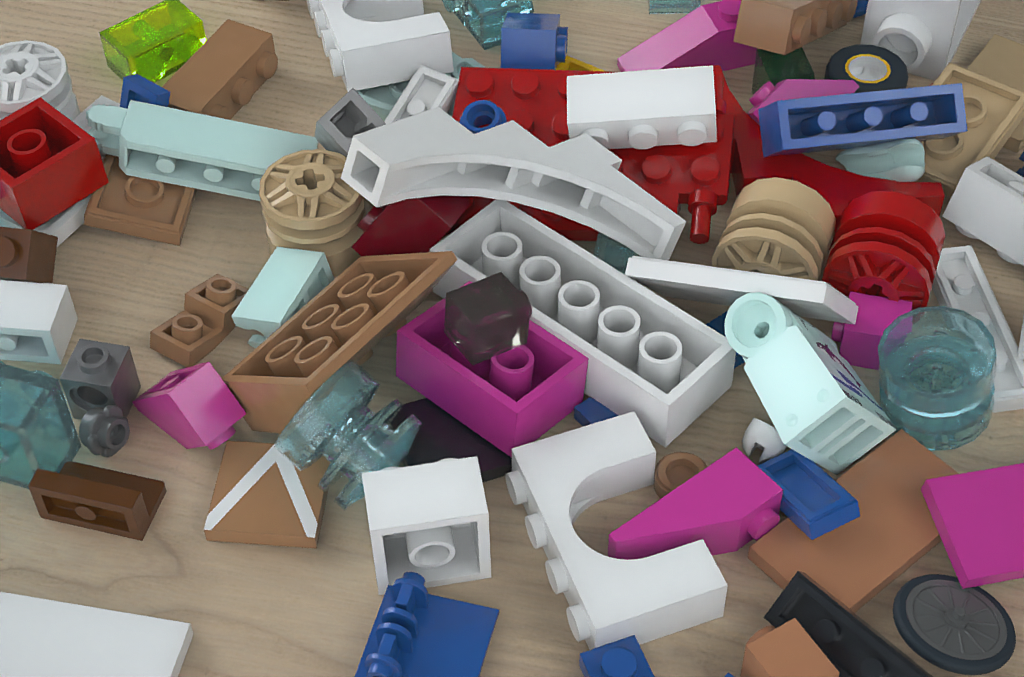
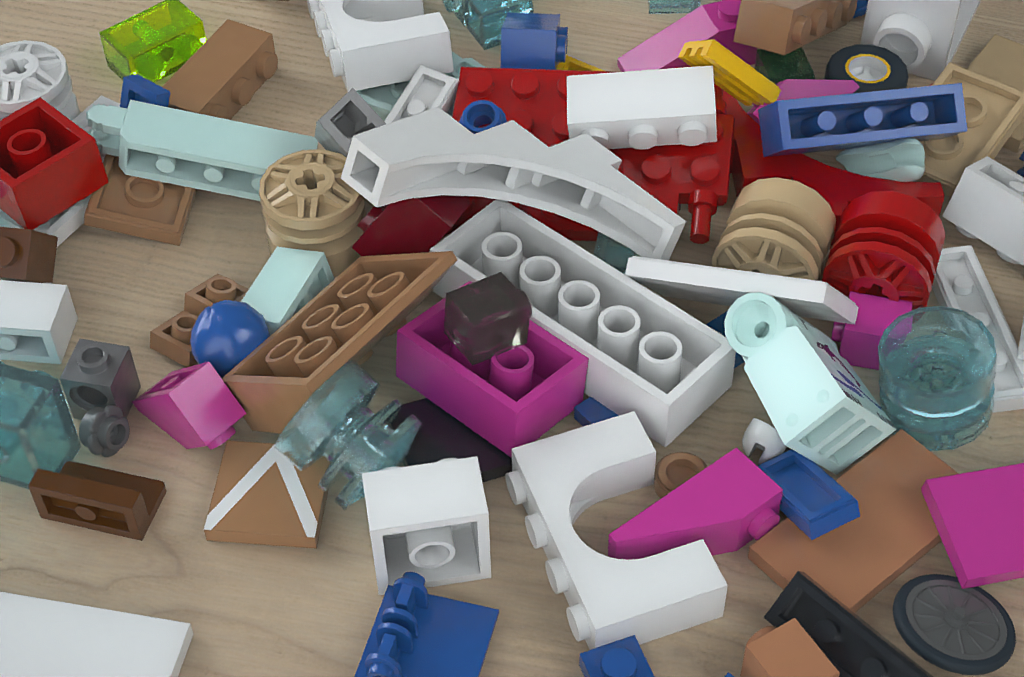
none -> blue hair [190,300,270,378]
none -> yellow tile [678,39,781,106]

